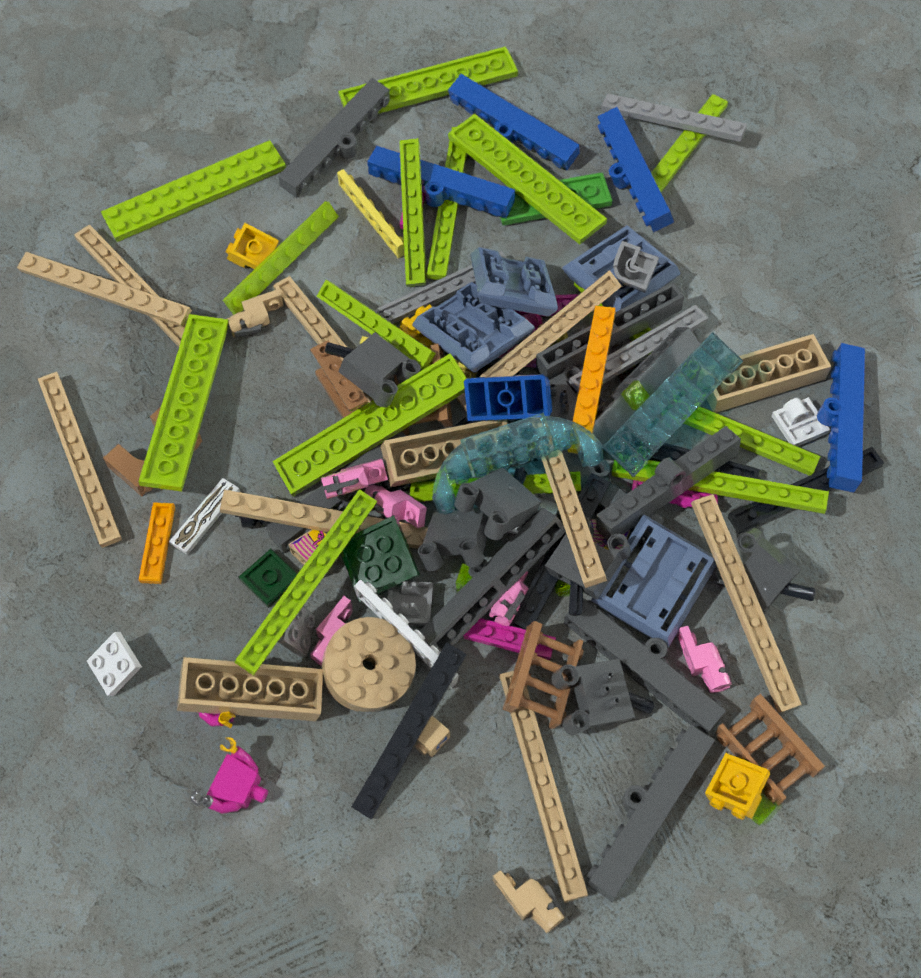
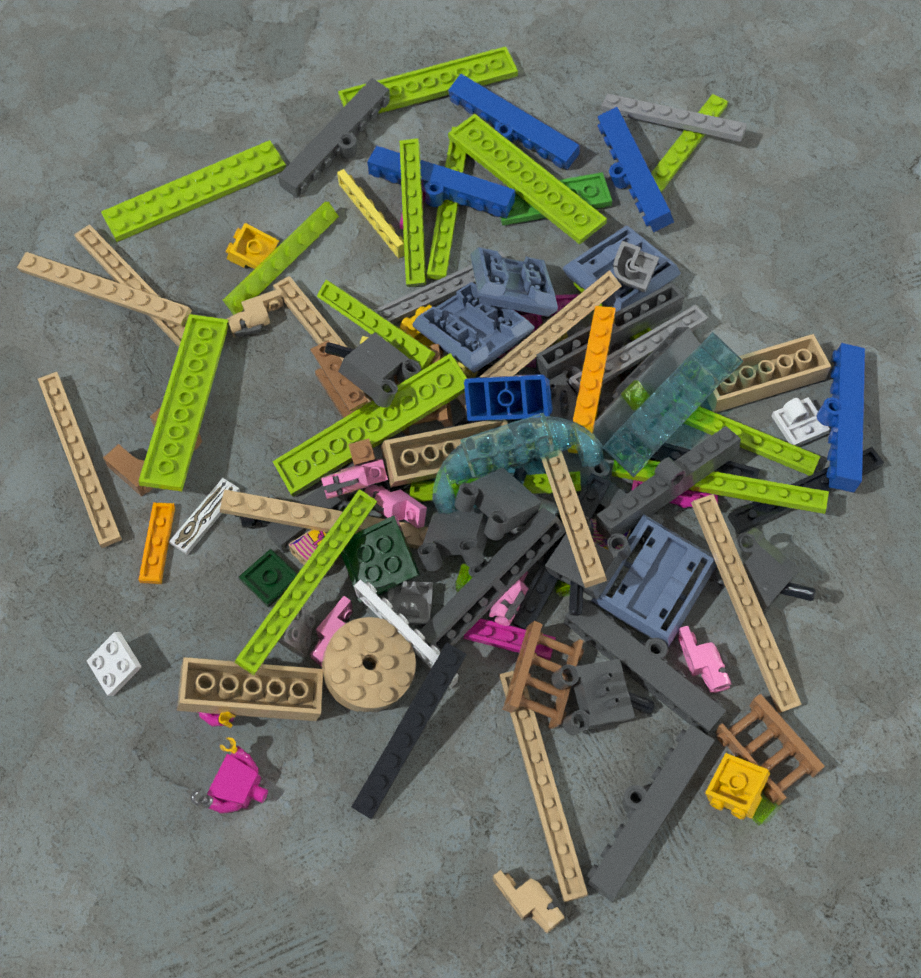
tan brick [415,716,450,758] -> none
none -> medium nougat brick [348,438,376,466]

